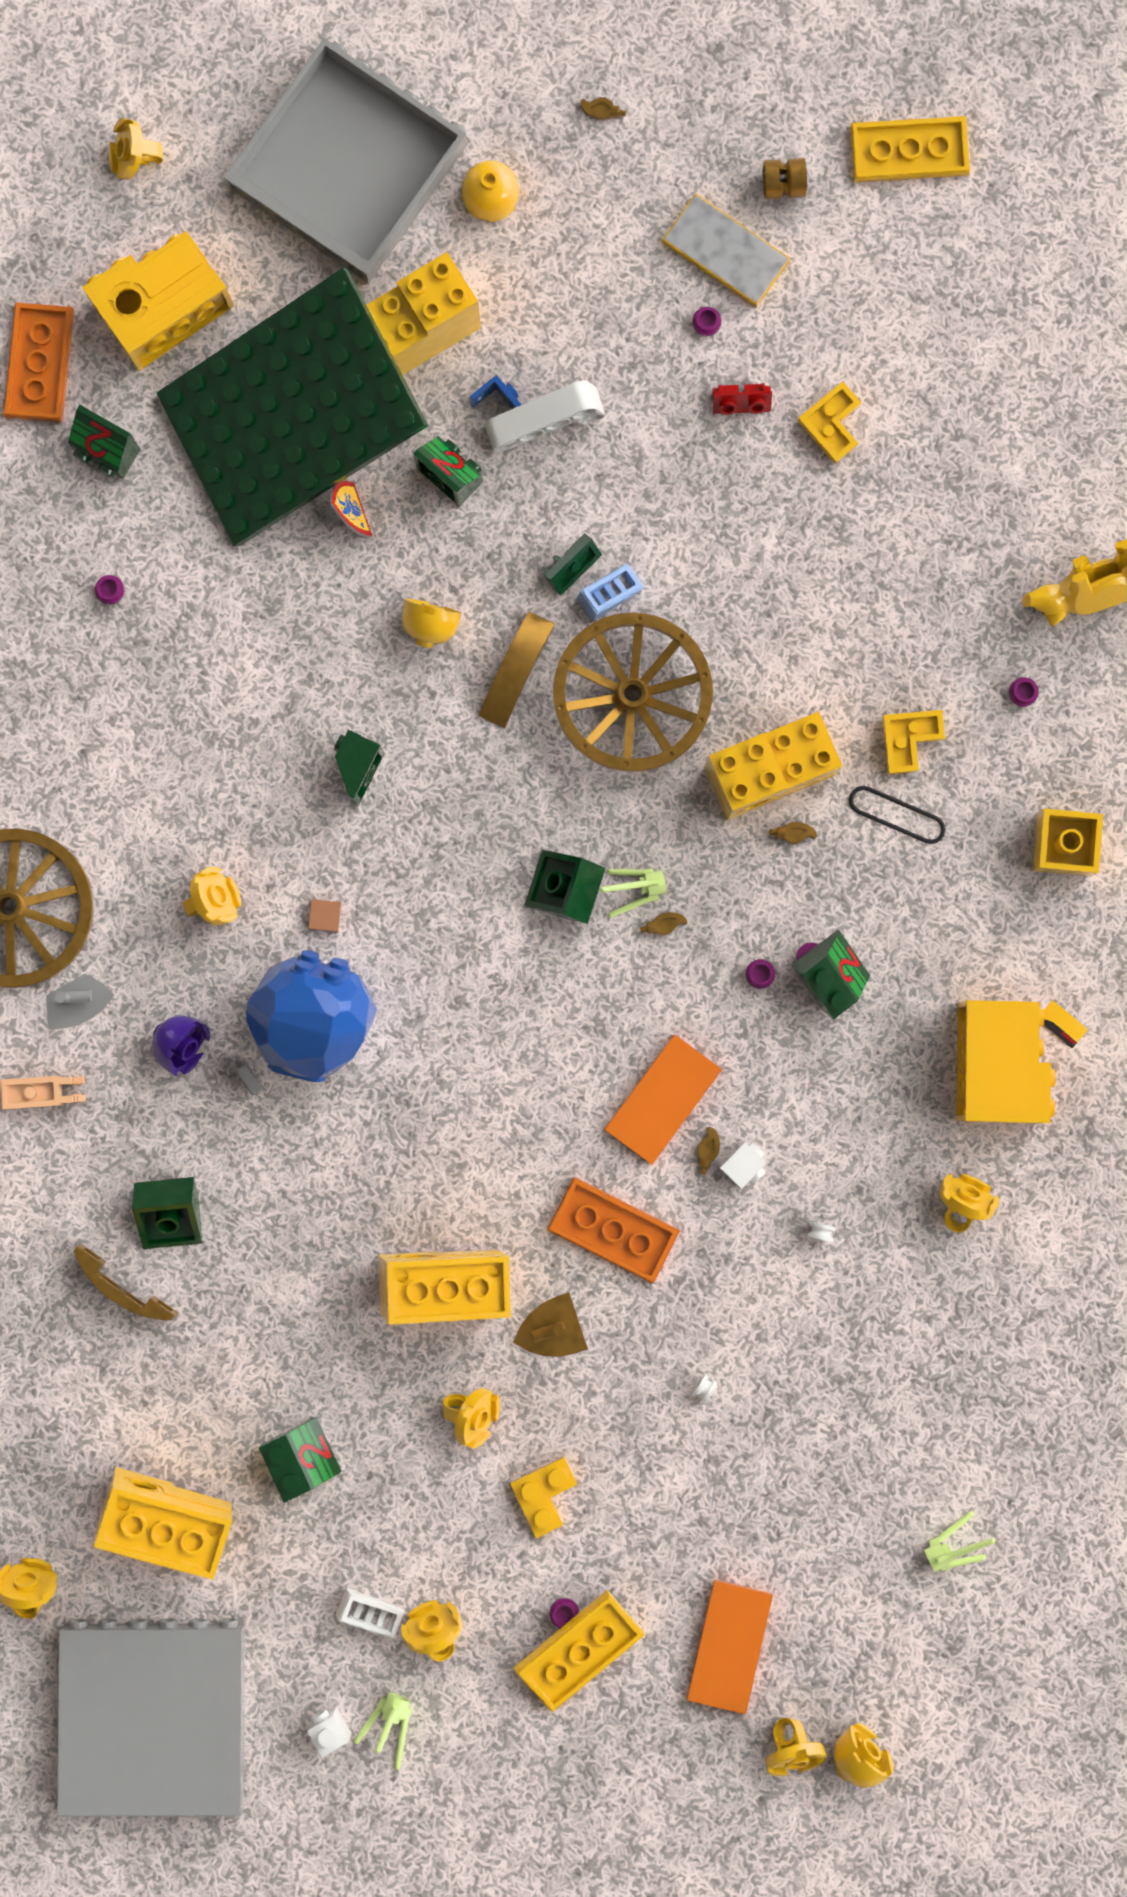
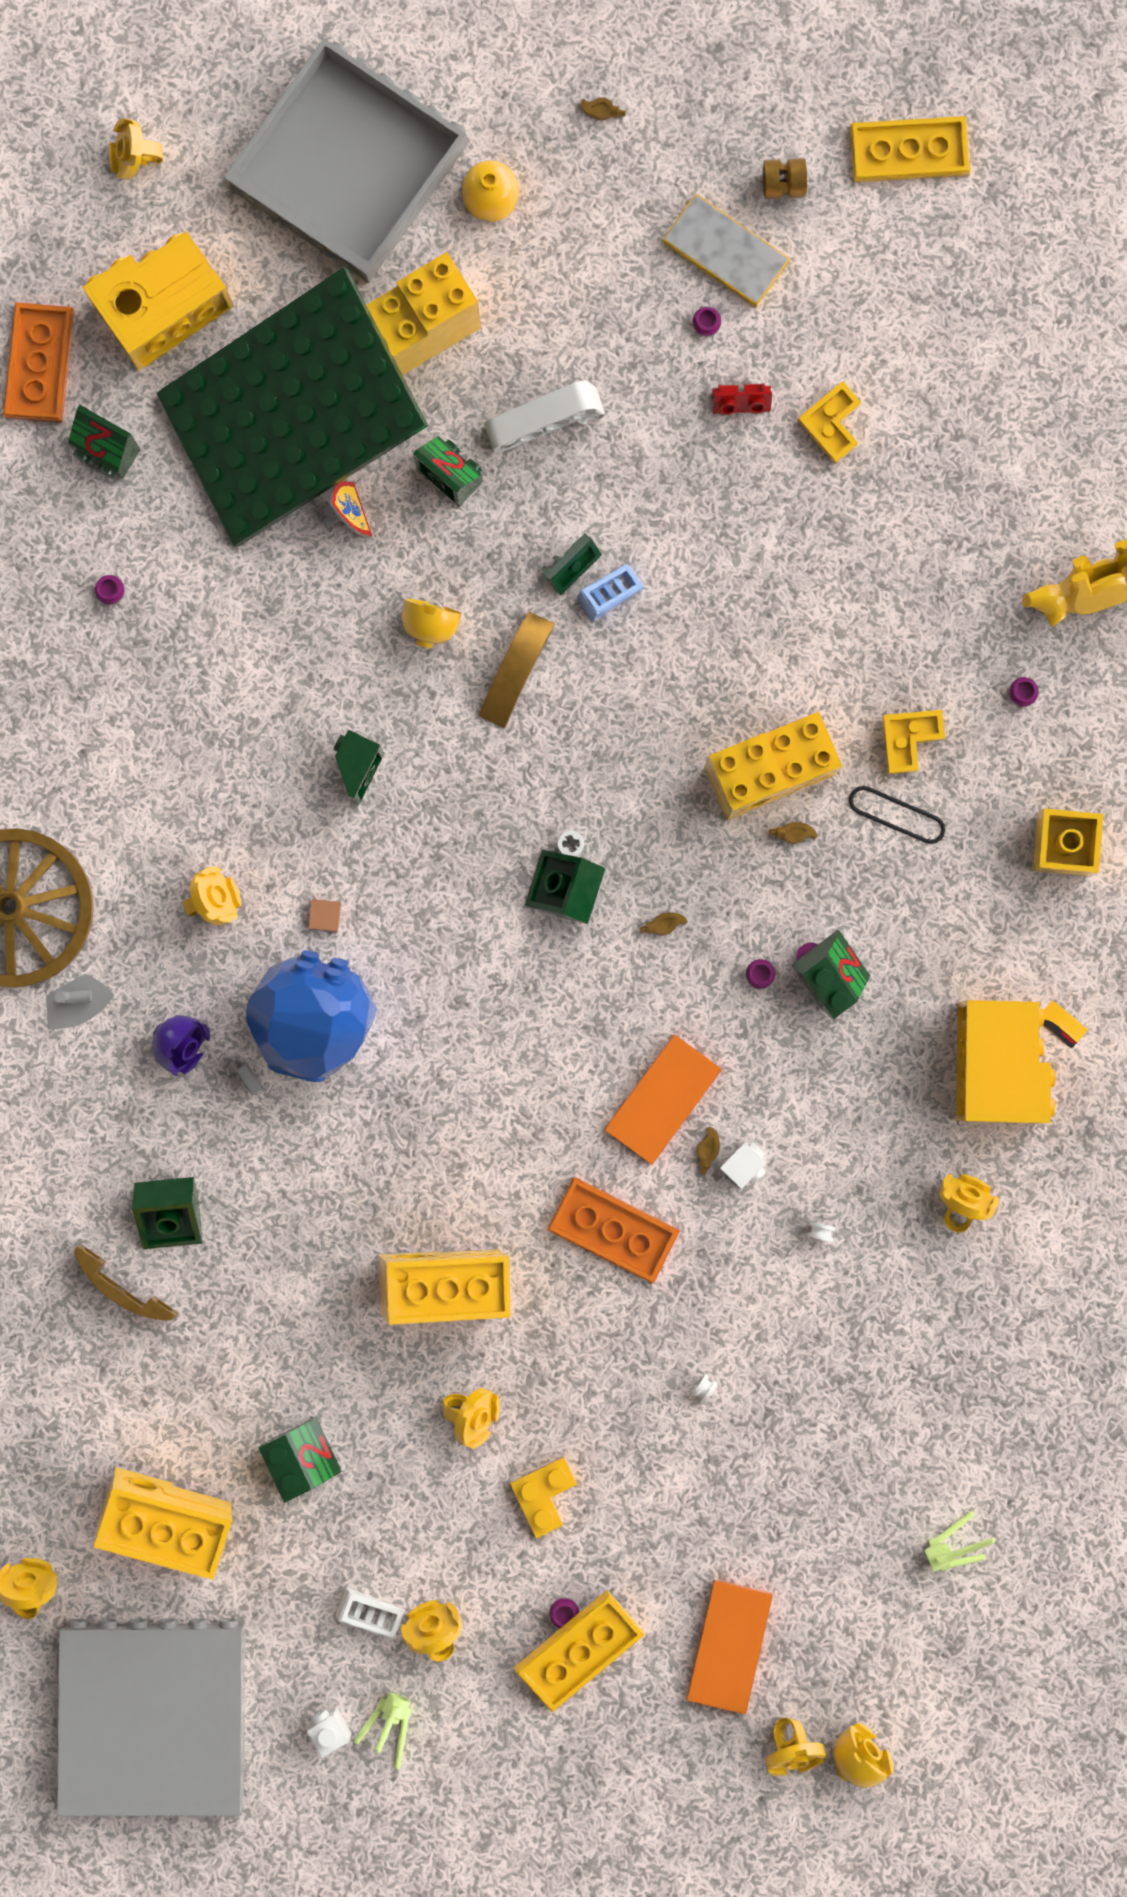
light nougat hinge [0,1076,86,1110] -> none
blue bracket [469,375,522,409] -> none
pearl gold shield [513,1292,588,1357] -> none
pearl gold wheel [553,612,713,772] -> none
yellowish green plant [600,868,666,918] -> none
none -> white bush [558,831,584,857]

